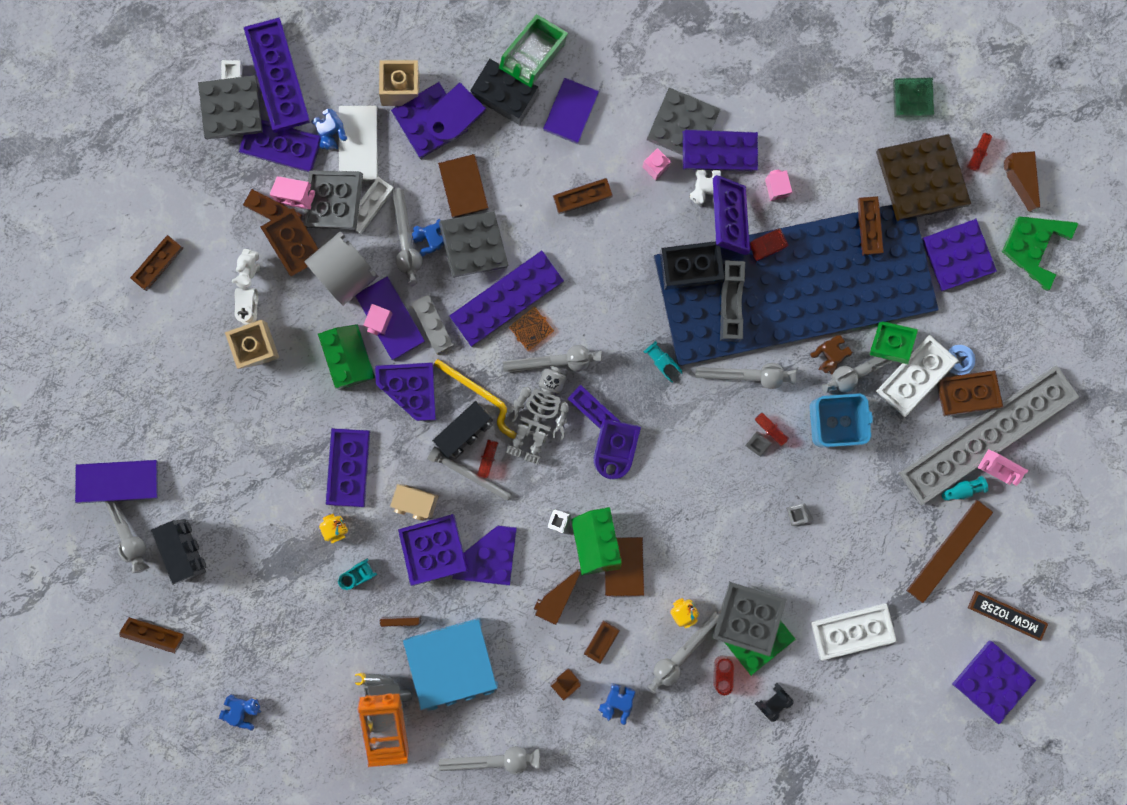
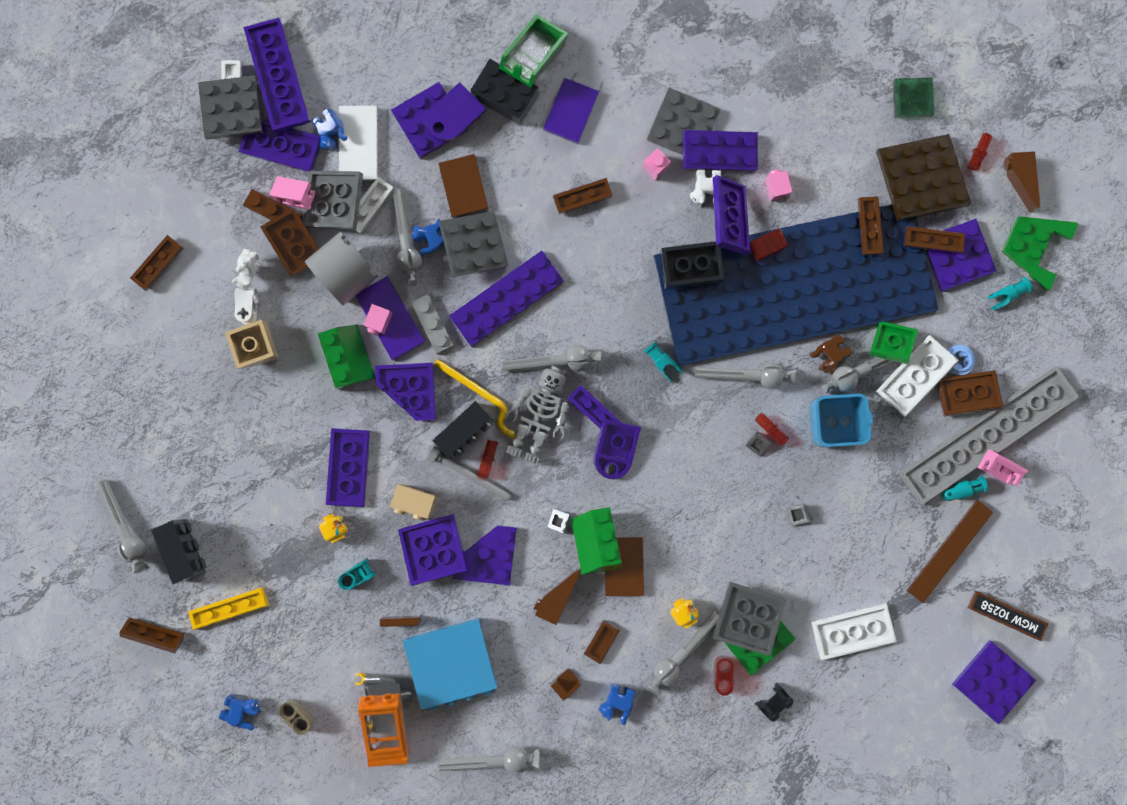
dark purple tile [75,460,158,504] -> none
tan slope [379,60,420,106] -> none
clear orange piece [509,307,554,351] -> none
dark grey arch [720,261,745,342] -> none
none -> yellow tile [188,587,269,630]
none -> dark tan beam [279,699,314,735]
none -> reddish brown plate [904,226,965,254]
none -> teal piece [987,277,1033,310]

